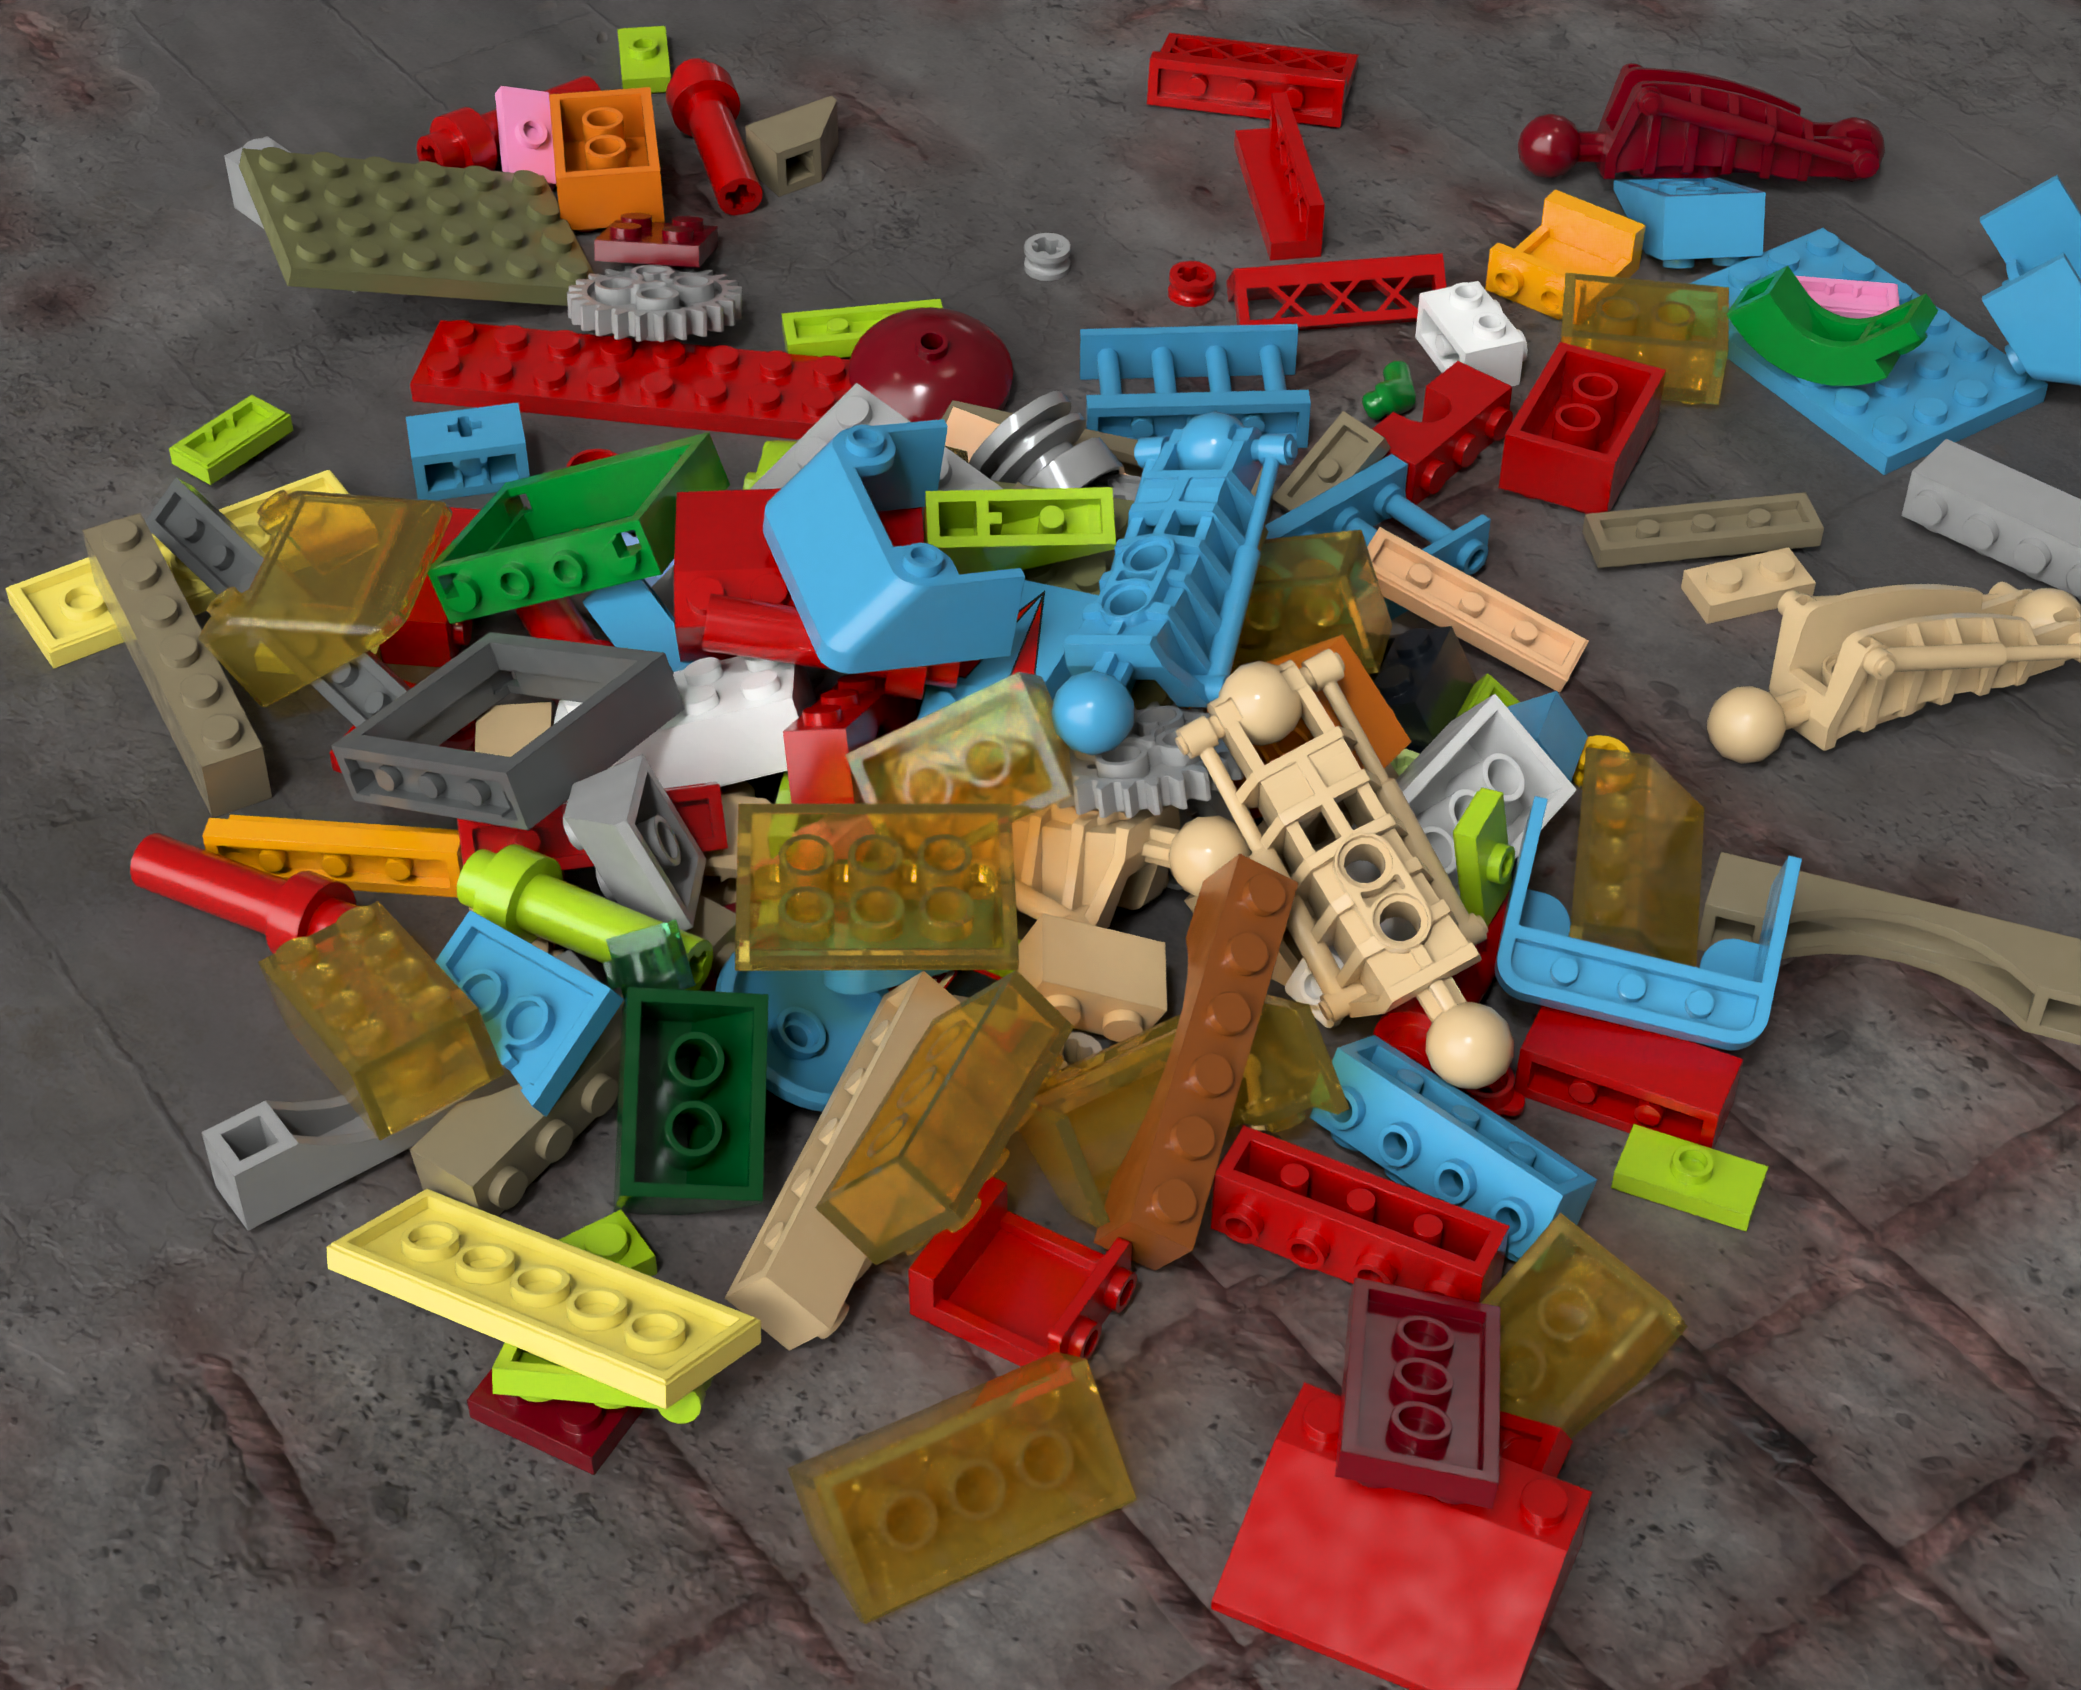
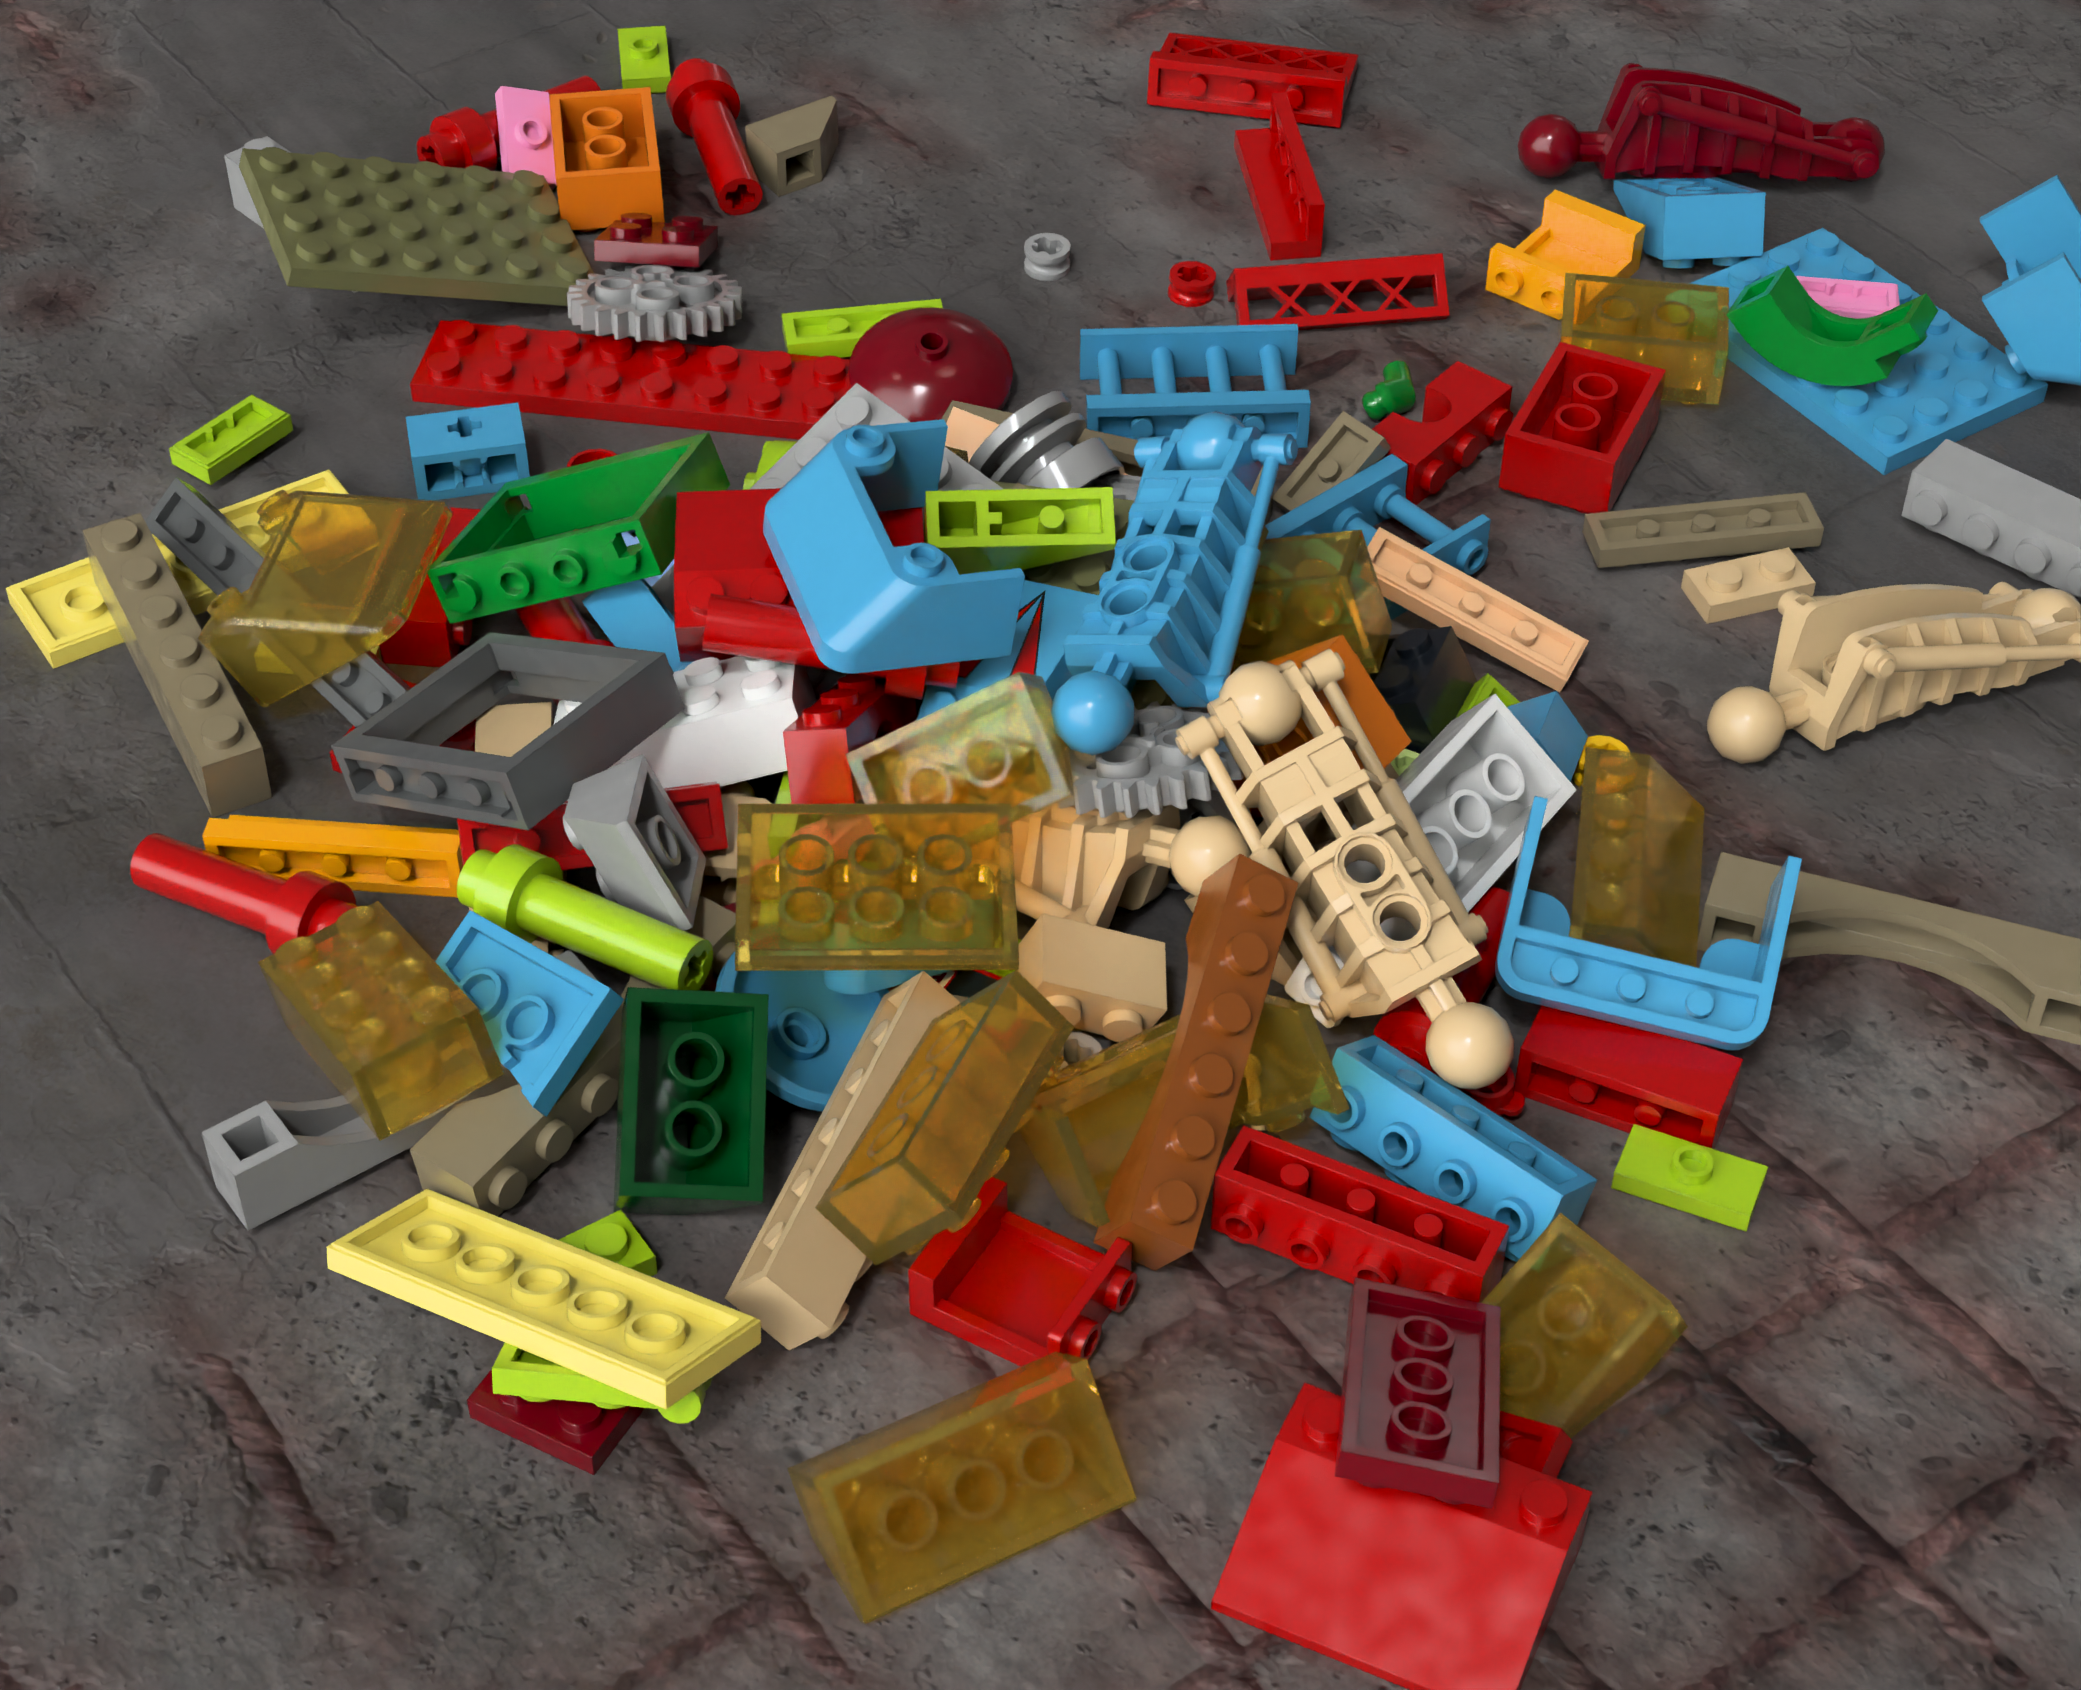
clear green tile [603,919,696,999] -> none
white brick [1415,281,1528,386] -> none
lime plate [1453,787,1515,927] -> none

